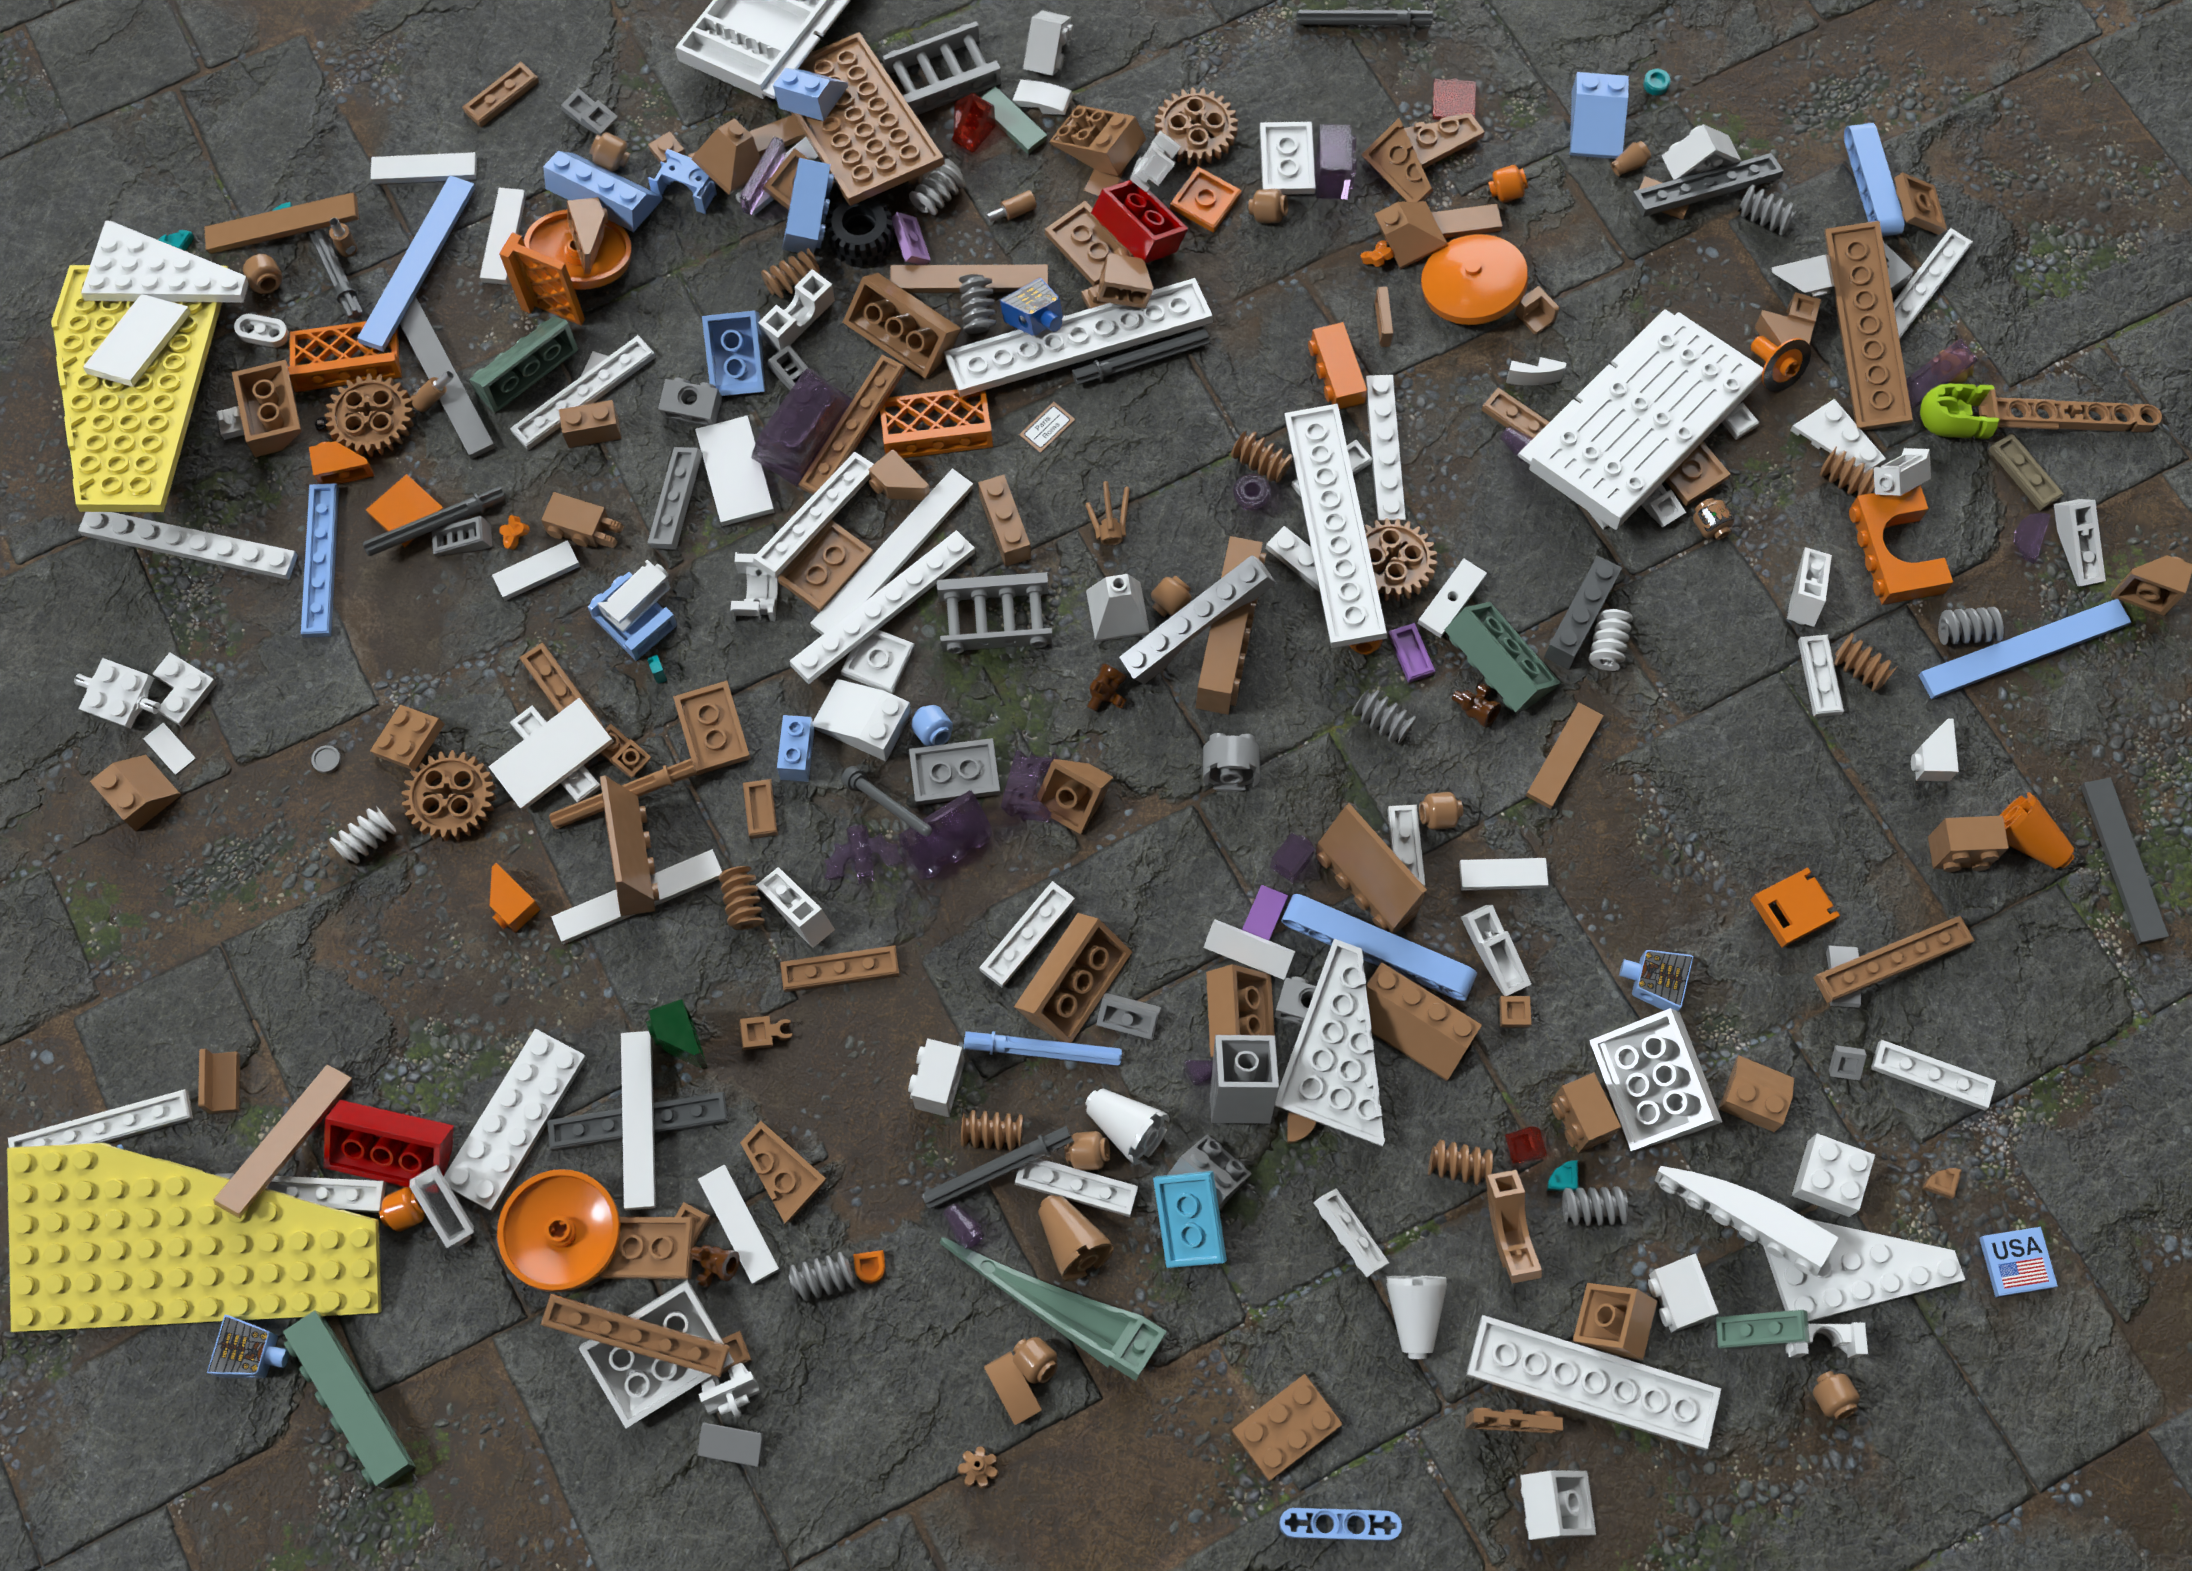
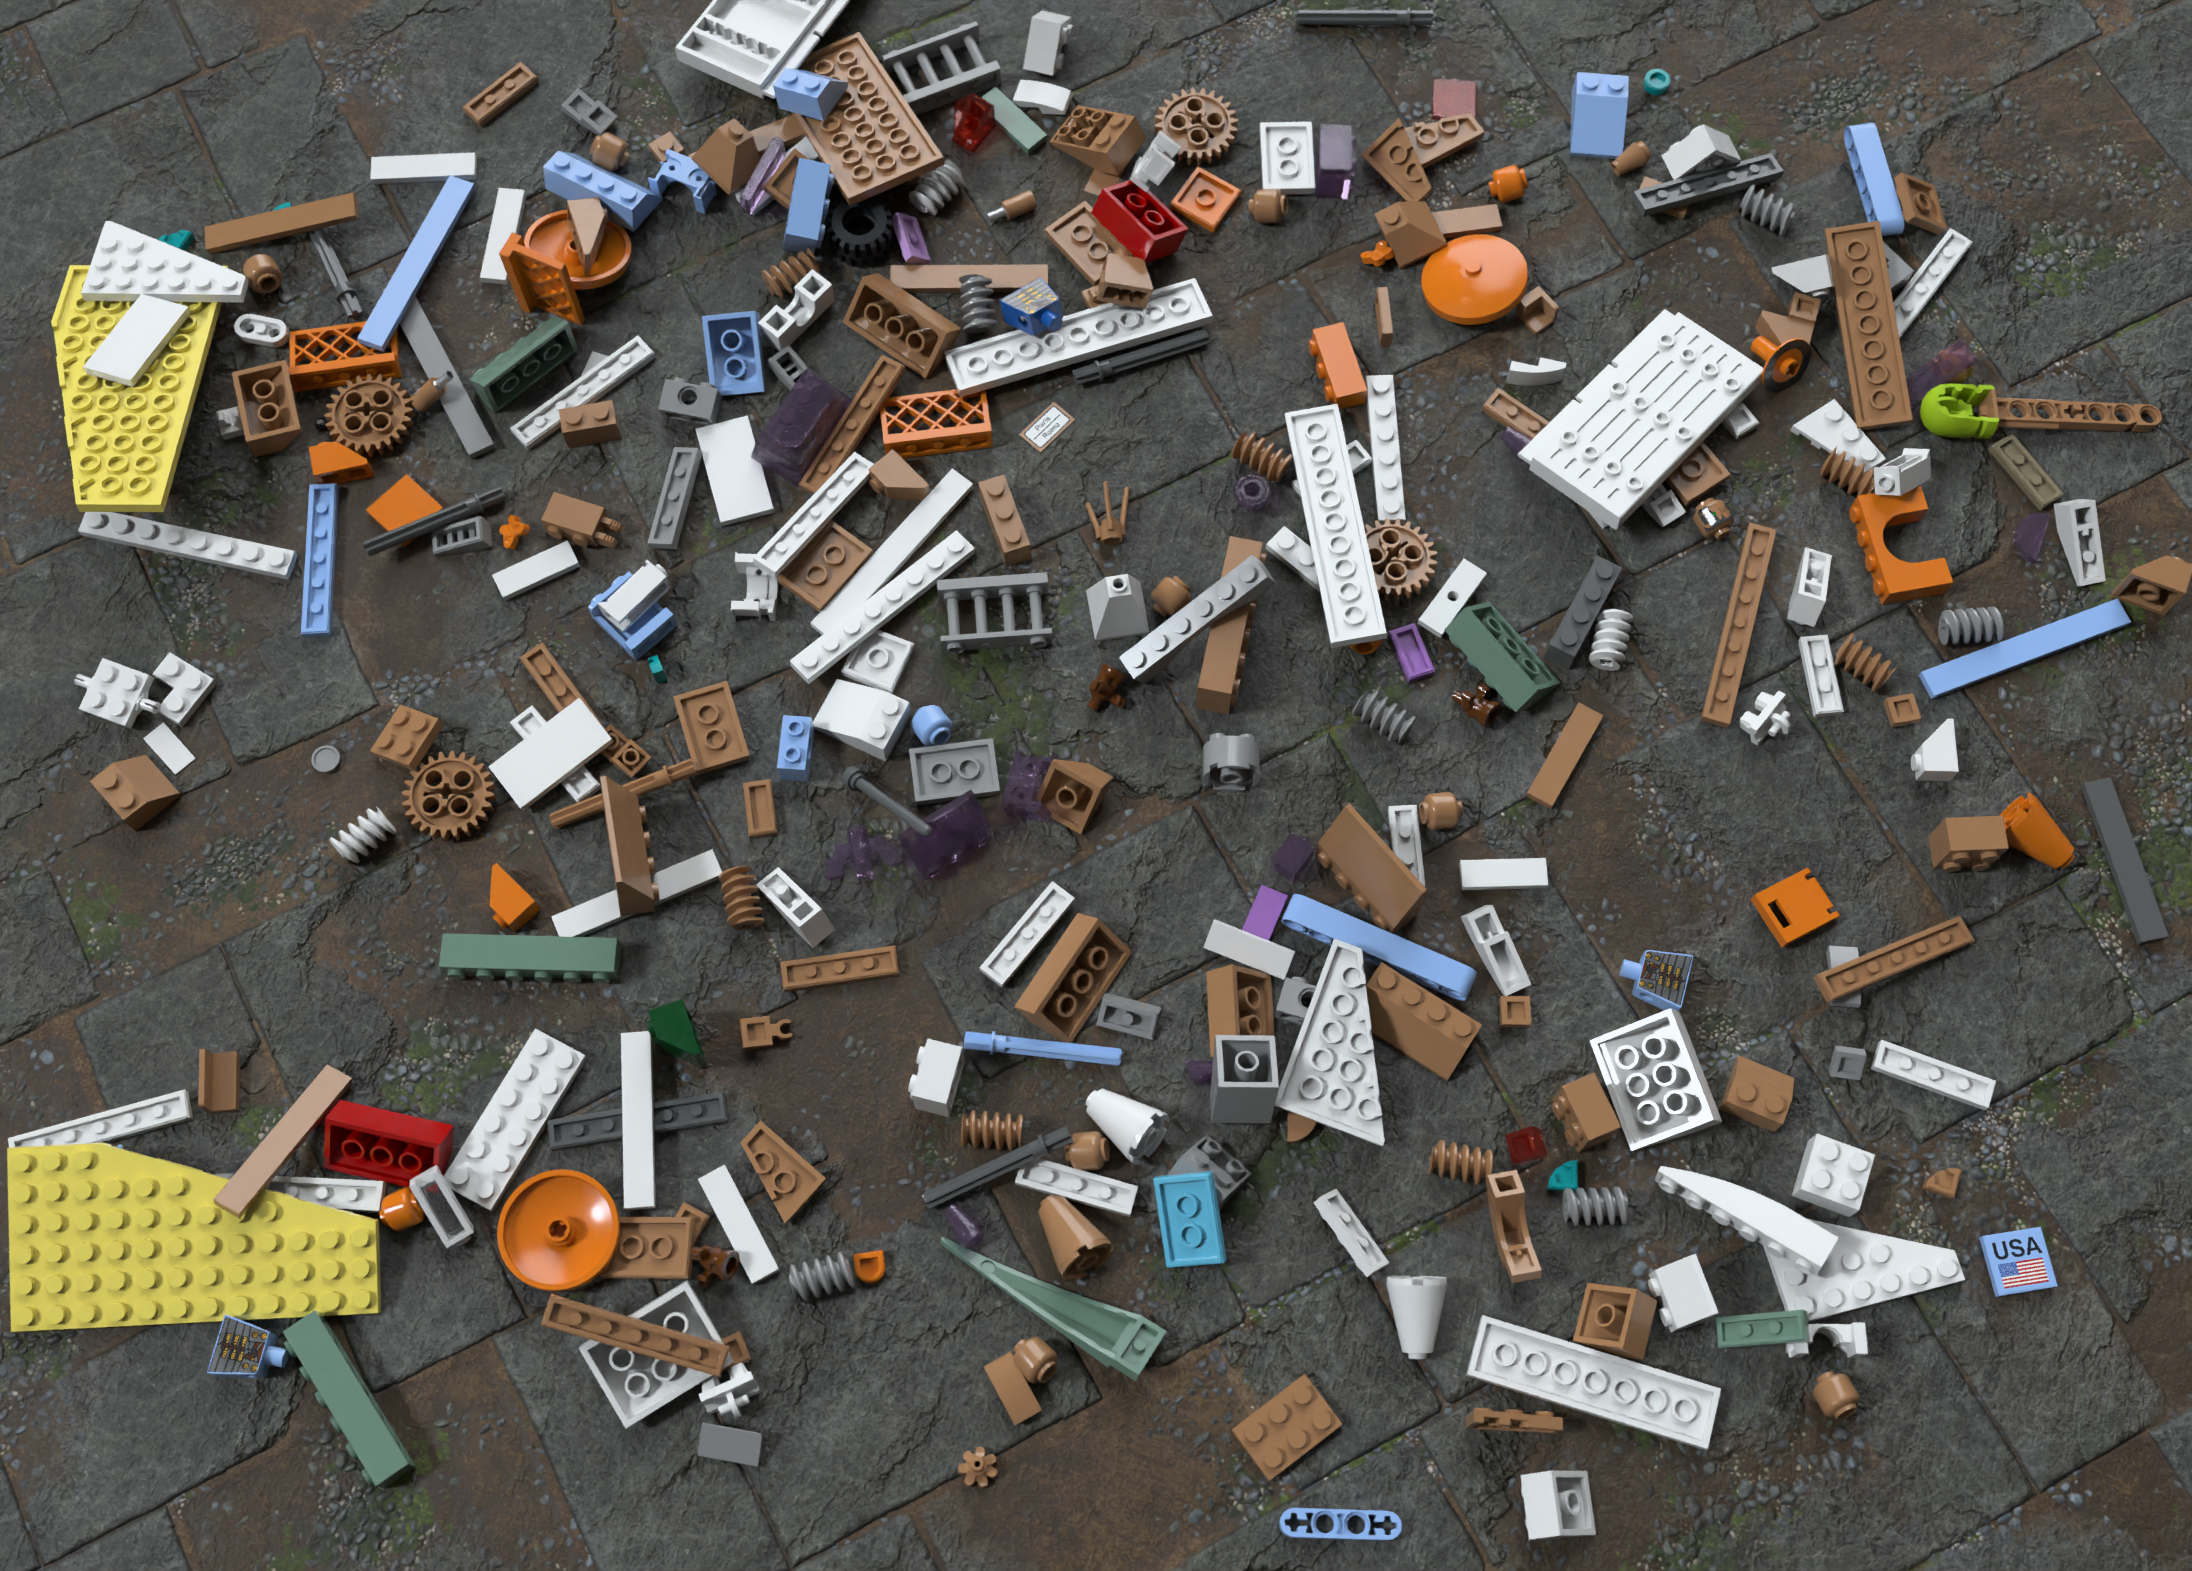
medium nougat piece [329,218,357,257] -> none
none -> sand green brick [439,933,622,983]
none -> medium nougat plate [1700,523,1776,728]
none -> white hips [1740,691,1791,746]
none -> medium nougat plate [1883,693,1921,728]

